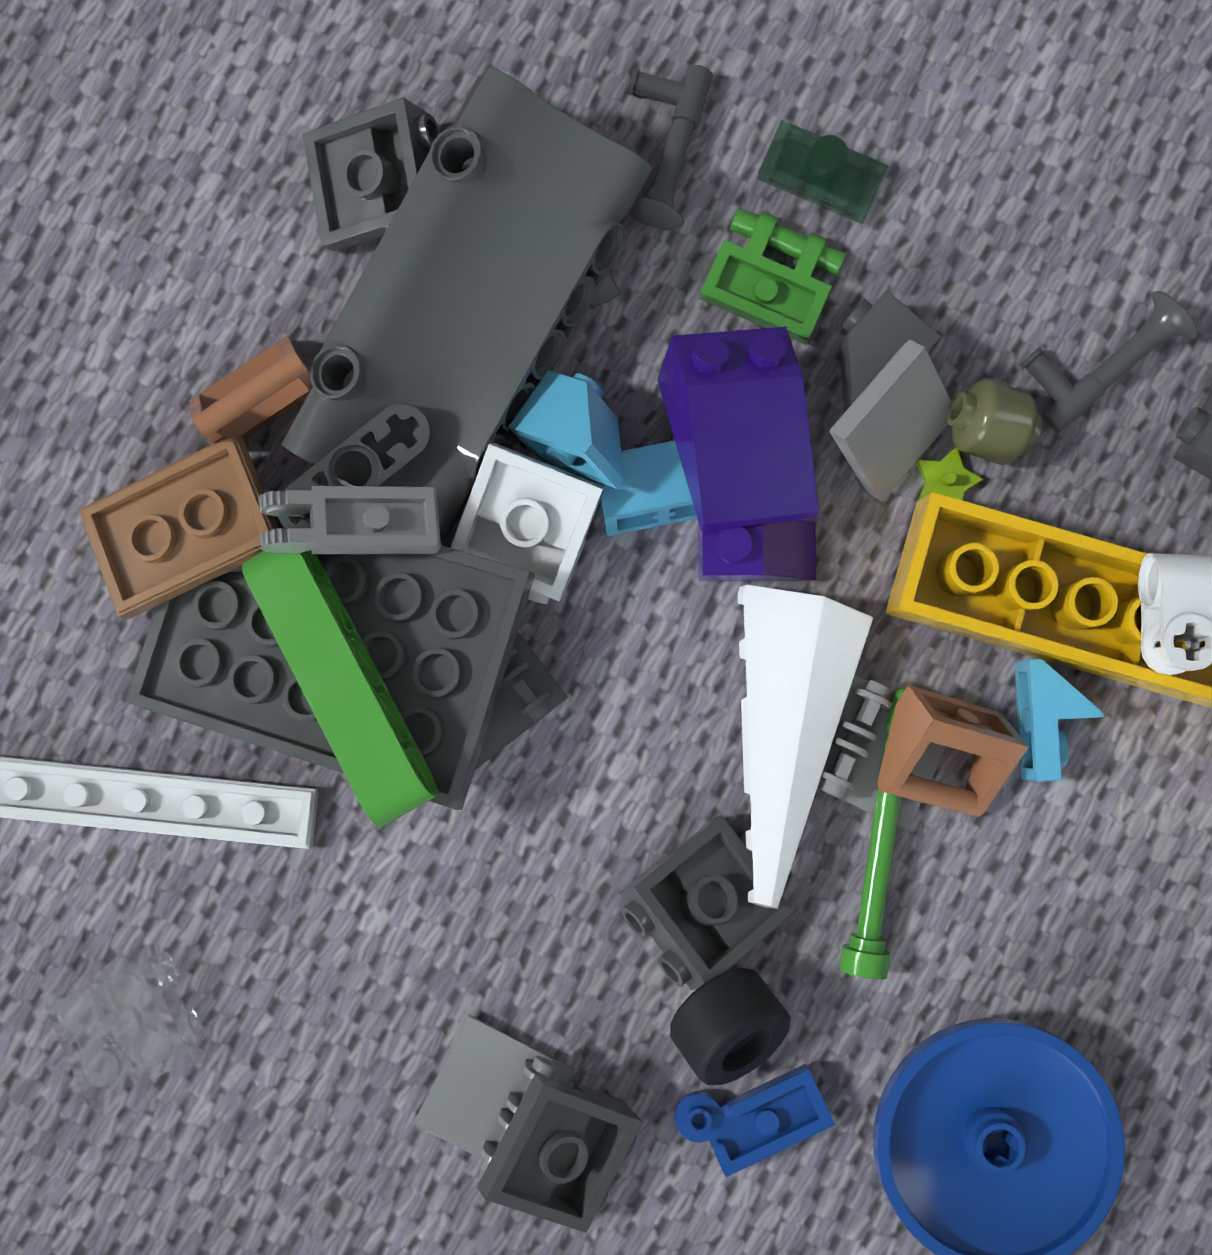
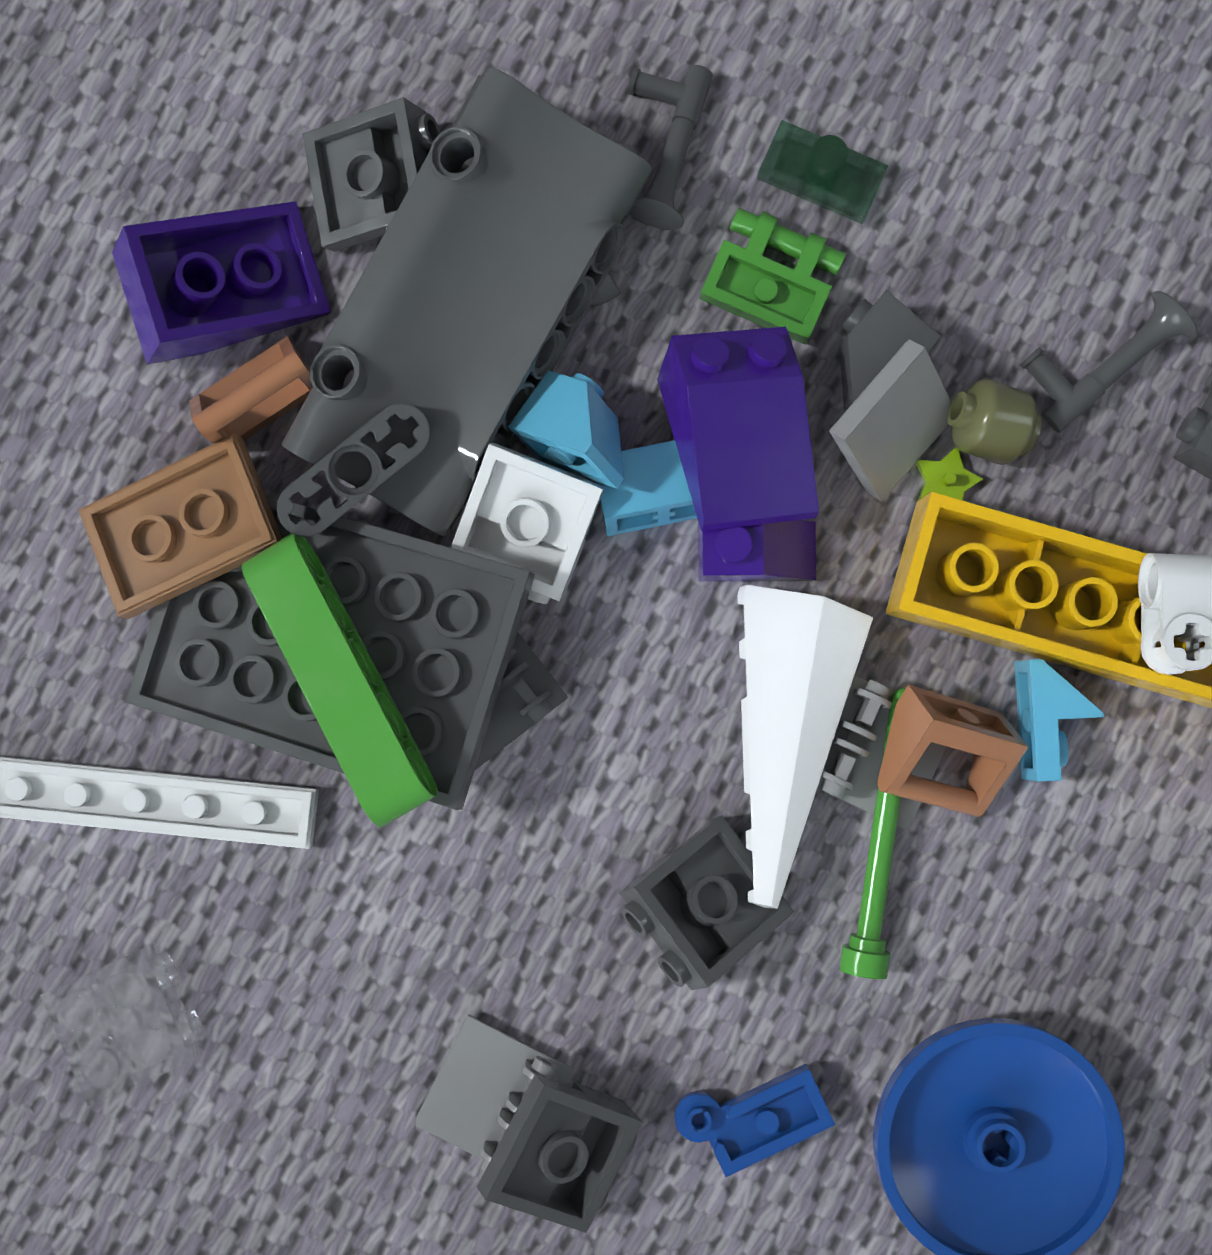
light grey hinge [258,486,441,554] -> none
black tyre [670,968,791,1085] -> none
none -> dark purple slope [112,201,331,365]

